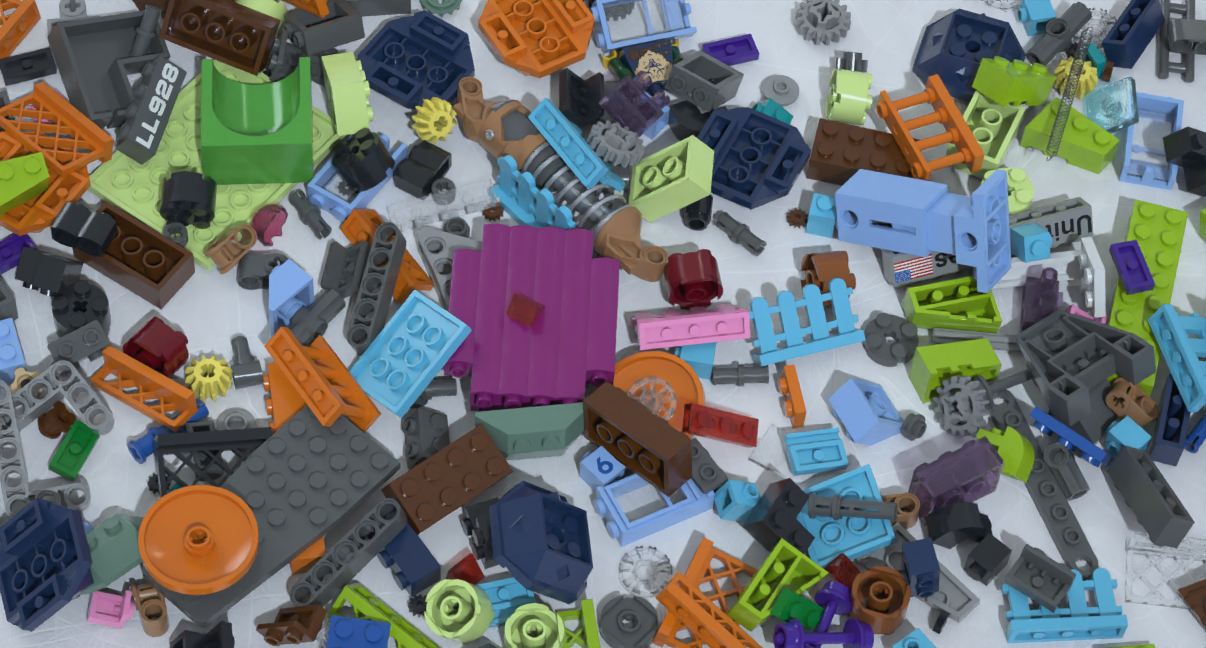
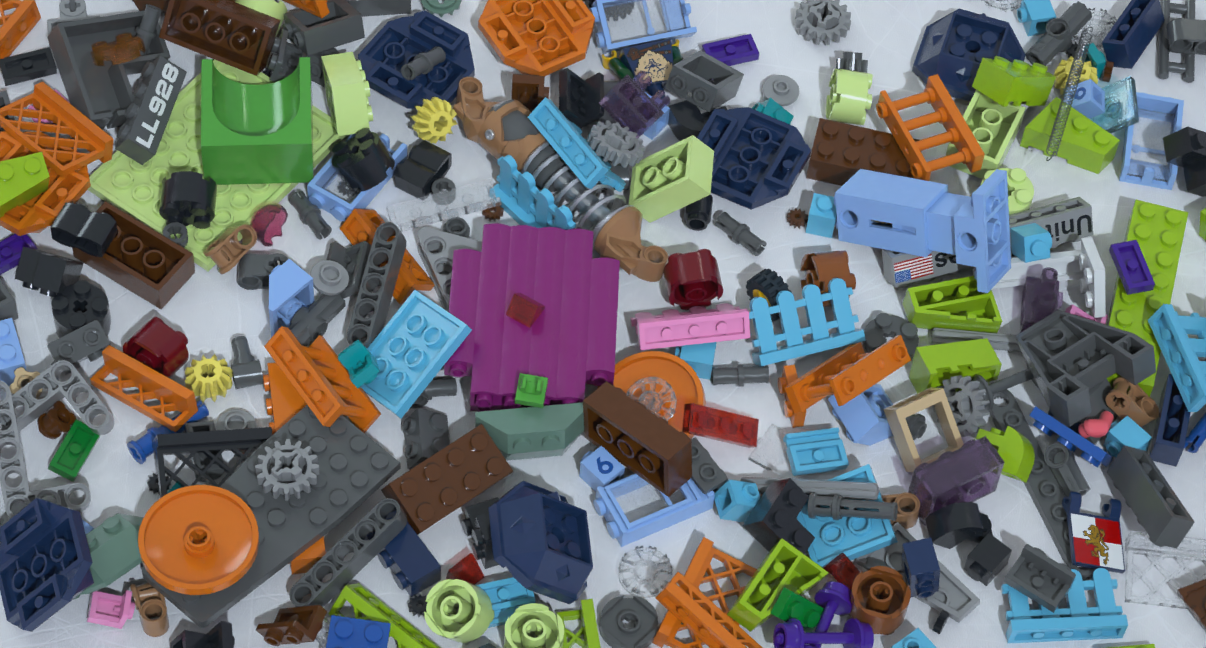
none -> clear orange plate [91,33,146,66]
none -> light grey gear [255,439,320,501]
none -> light grey piece [310,260,349,295]
none -> teal bracket [337,340,380,388]
none -> dark grey pin [401,47,446,80]
none -> reddish brown bracket [512,74,549,112]
none -> bright green tile [515,373,548,408]
none -> light grey axle [740,477,879,500]
none -> black wheel [746,269,792,321]
none -> orange fence [784,335,911,413]
none -> tan window [883,387,966,475]
none -> flag [1062,491,1125,574]
none -> light blue brick [1063,79,1105,118]
none -> coral arm [1078,411,1114,438]

